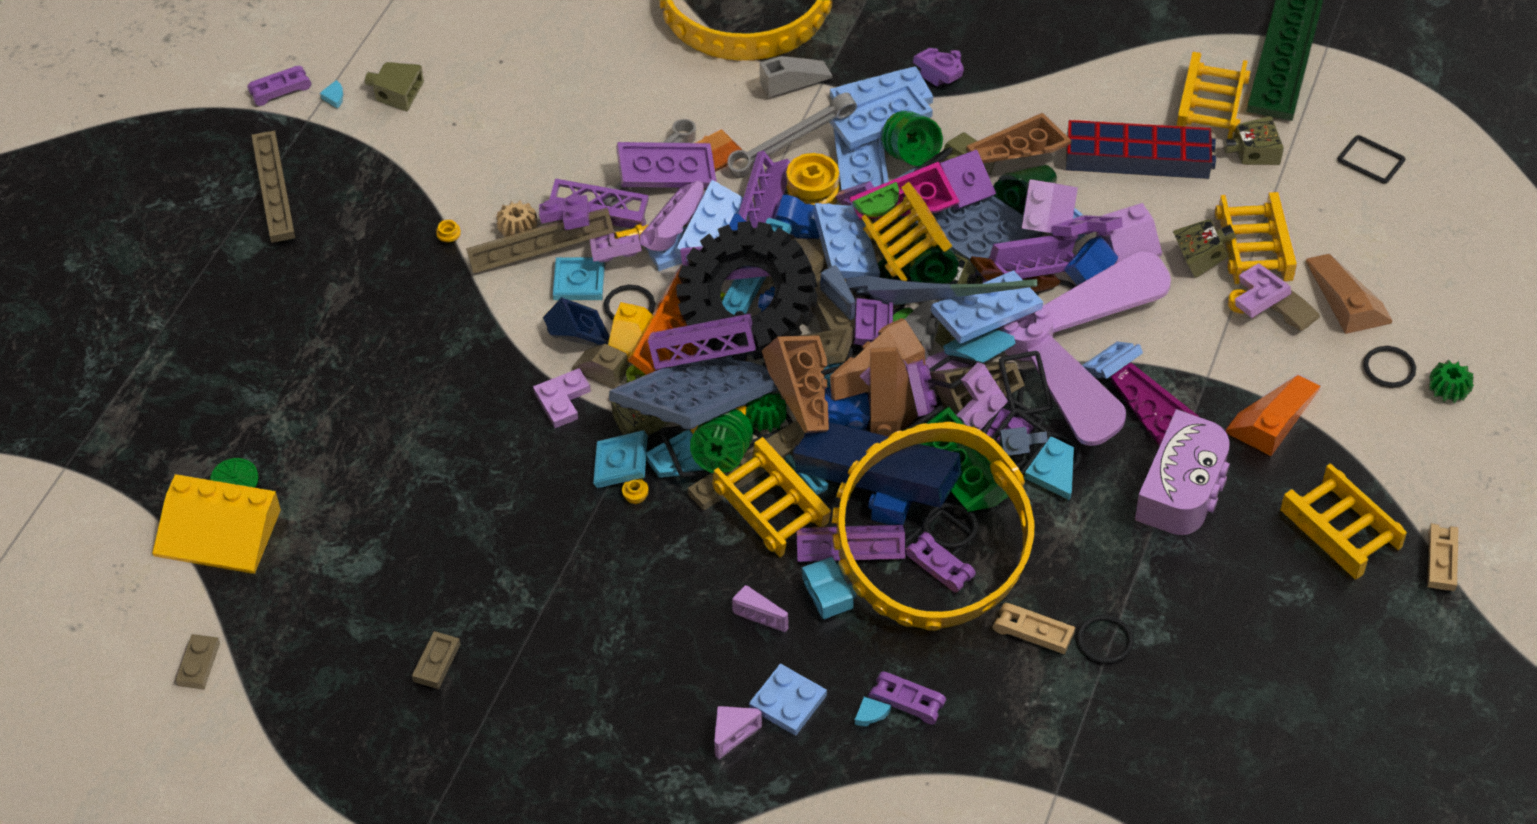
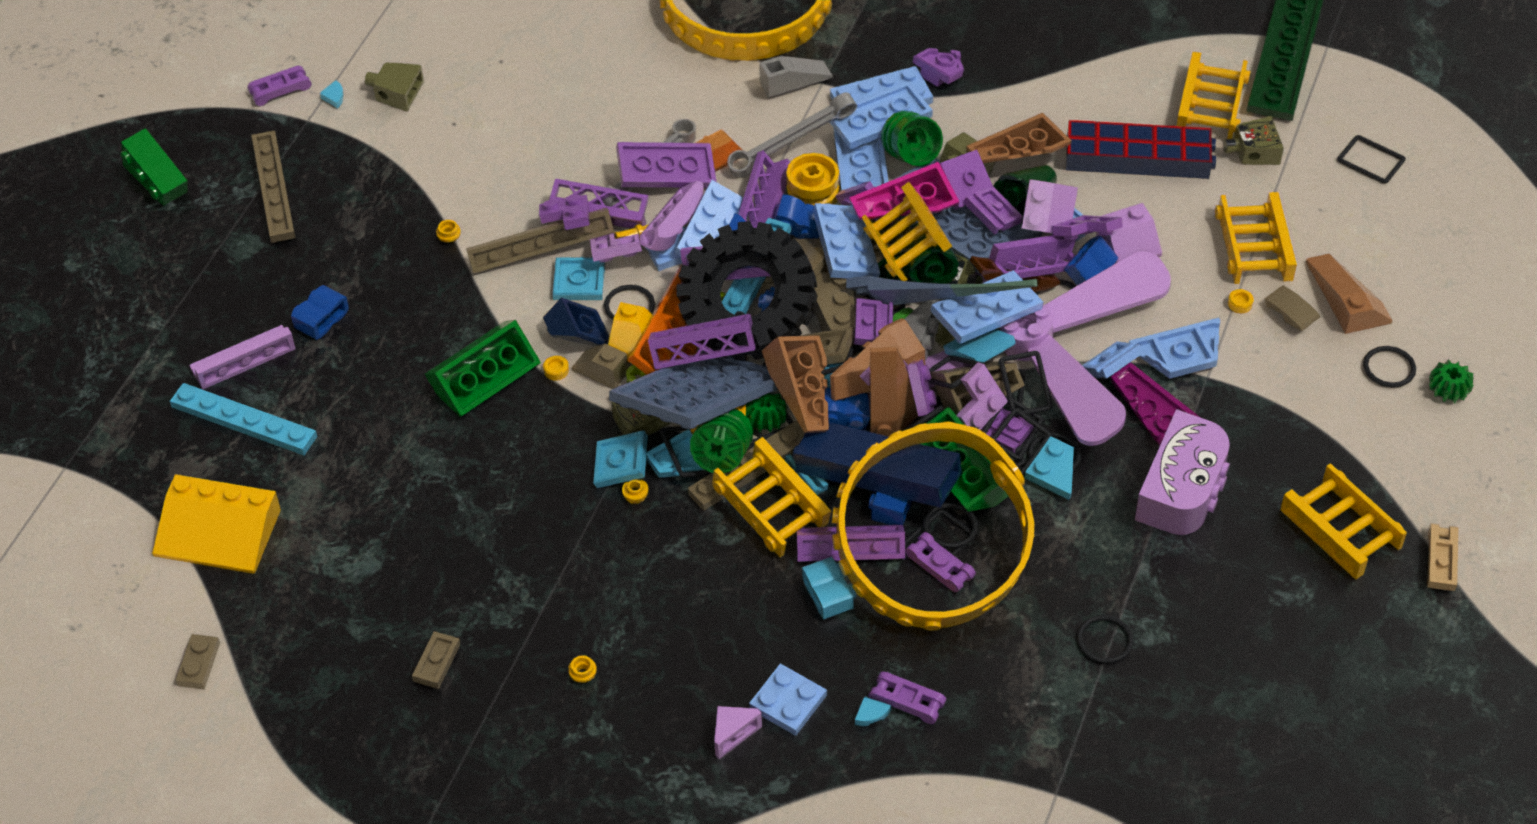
green wheel [210,458,258,488] -> none
tan gear [496,200,538,237] -> none
lavender plate [533,368,591,428] -> none
lavender slope [732,585,788,632] -> none
sand blue slope [820,265,856,320] -> none
bright green tile [852,182,899,217] -> none
black piece [913,147,953,172] -> none
tan plate [993,603,1075,654] -> none
sand blue plate [999,427,1048,456] -> none
olive torso [1173,219,1237,278] -> none
orange wedge [1226,375,1321,456] -> none
lavender plate [1235,263,1291,318] -> none
none -> green wedge [120,128,188,206]
none -> medium azure plate [170,383,317,455]
none -> lavender fence [189,325,295,390]
none -> blue brick [291,285,349,340]
none -> green slope [425,319,541,417]
none -> yellow tile [543,355,569,381]
none -> yellow plate [569,656,597,683]
none -> medium lavender plate [964,186,1023,235]
none -> light blue wing [1129,318,1220,379]

